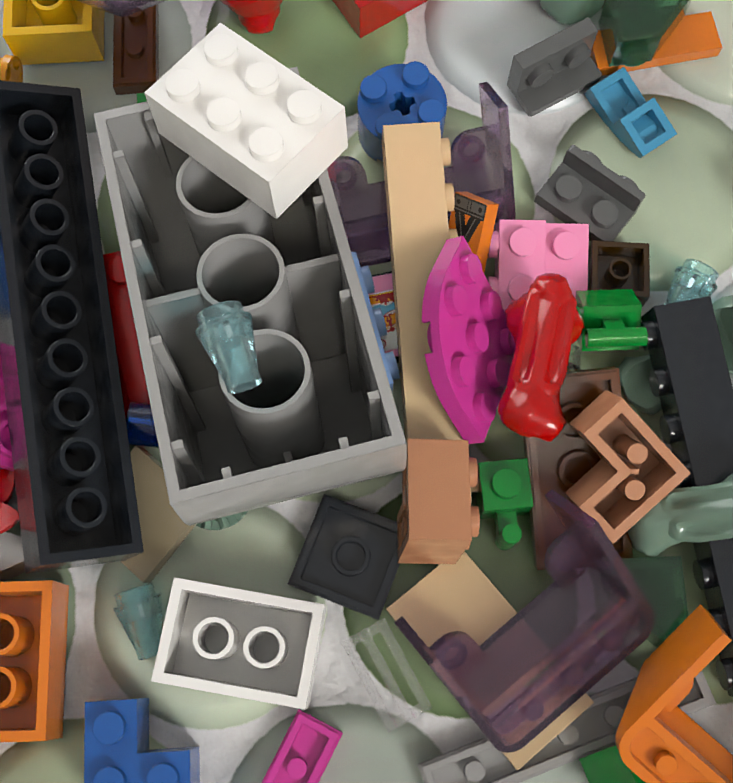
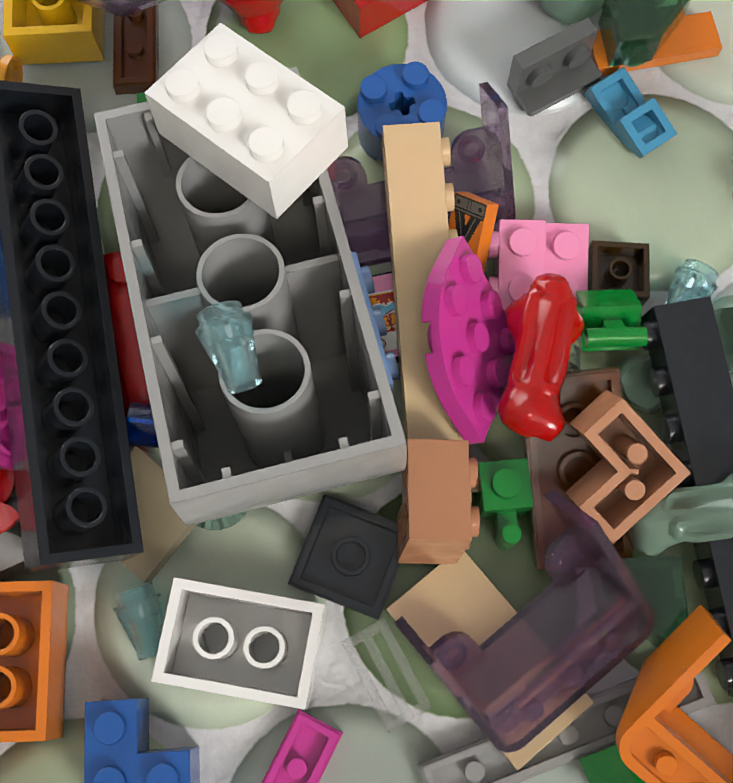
dark grey bracket [534,145,646,242] -> none

